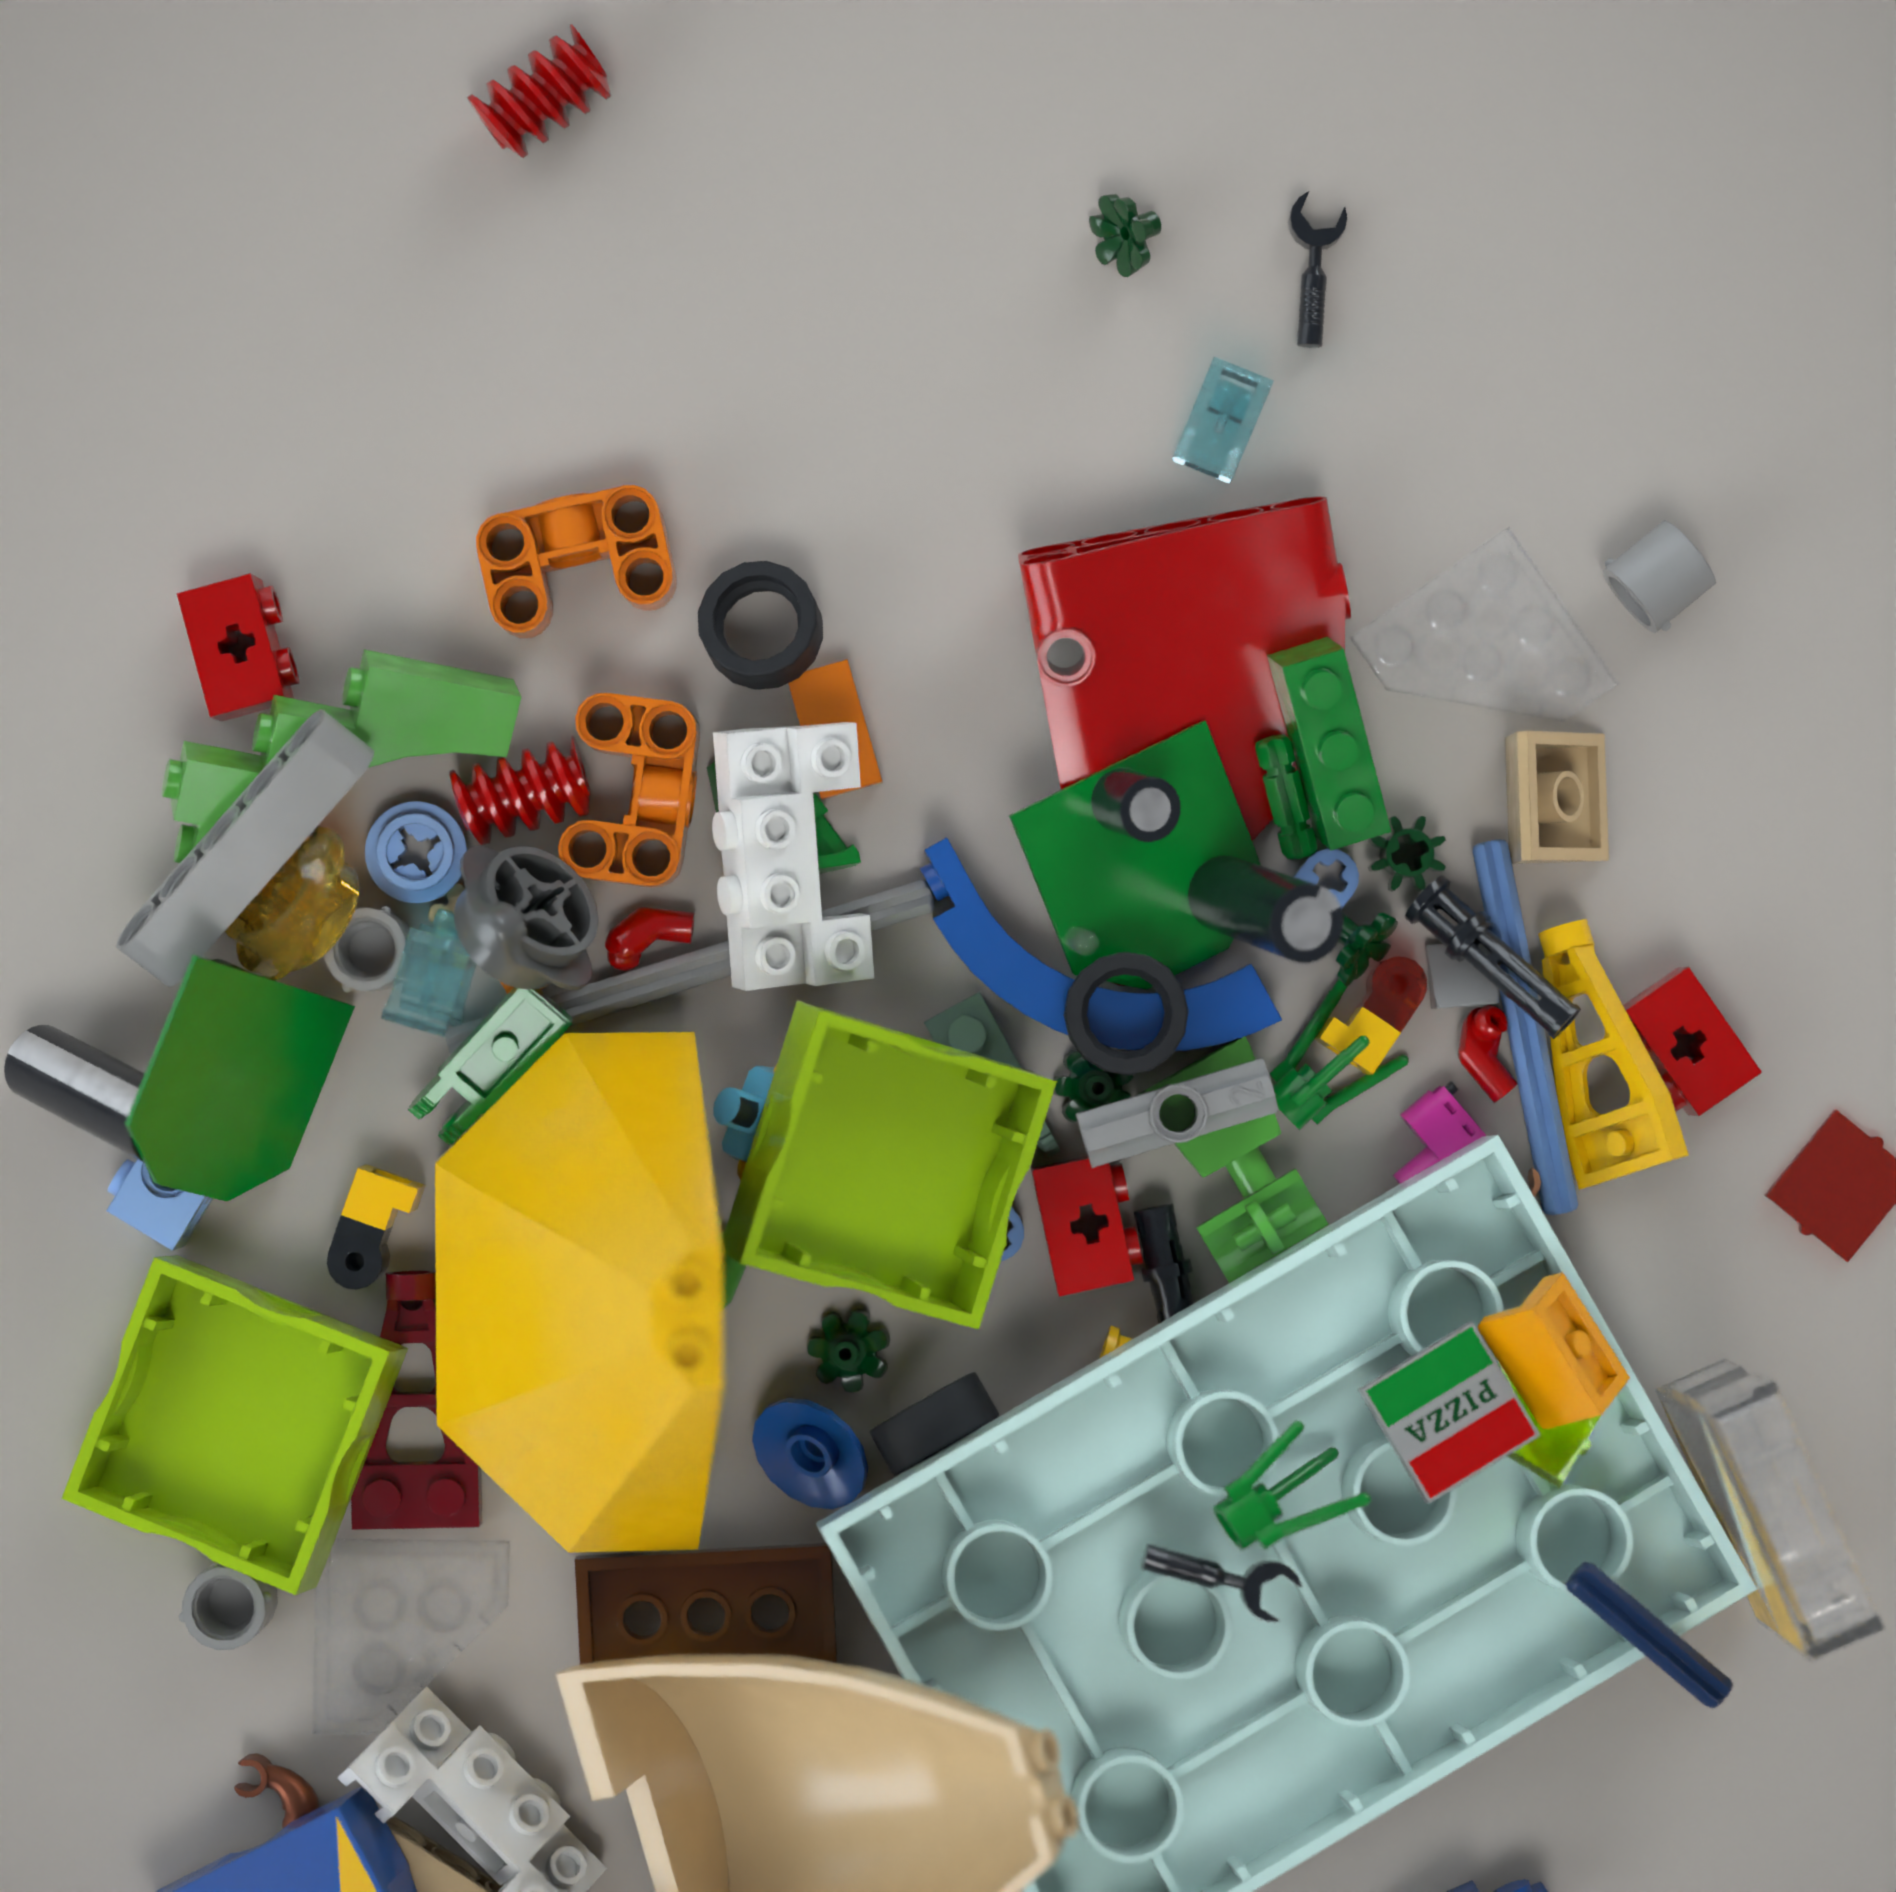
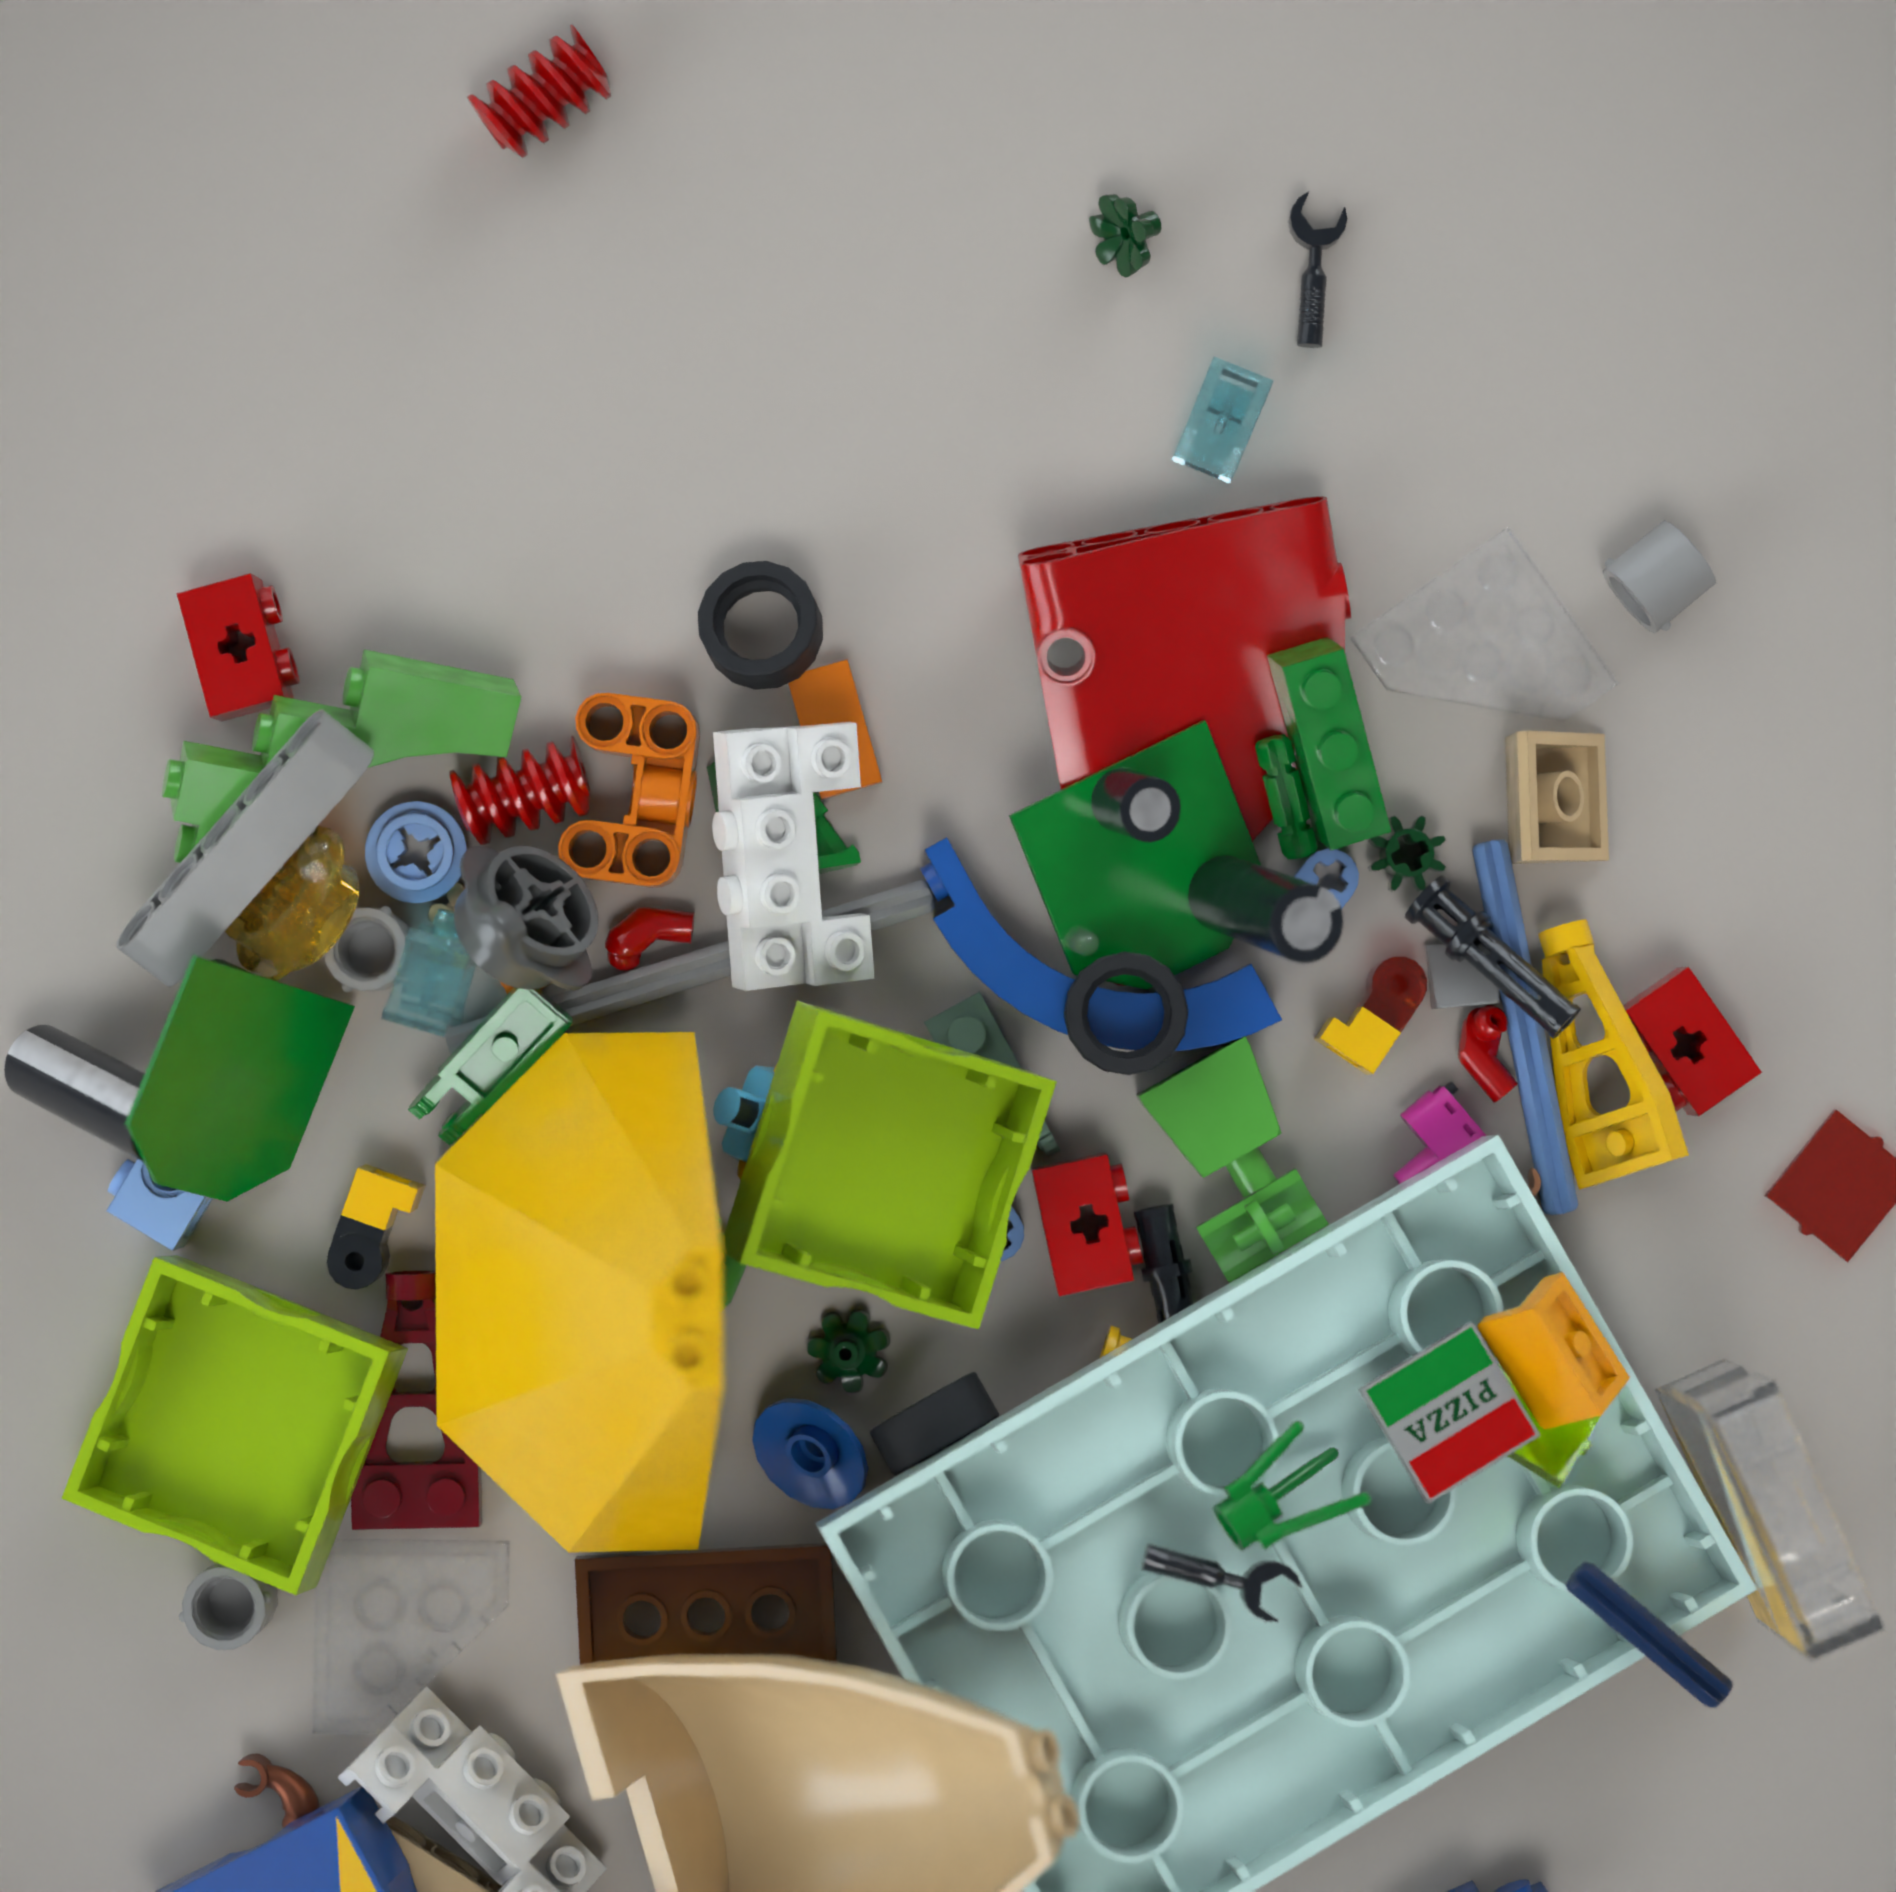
orange beam [476,485,677,638] -> none
dark green plant [1053,1046,1134,1123] -> none
light grey piece [1076,1058,1279,1168] -> none
green plant [1269,978,1409,1130] -> none
dark green plant [1335,912,1398,987] -> none

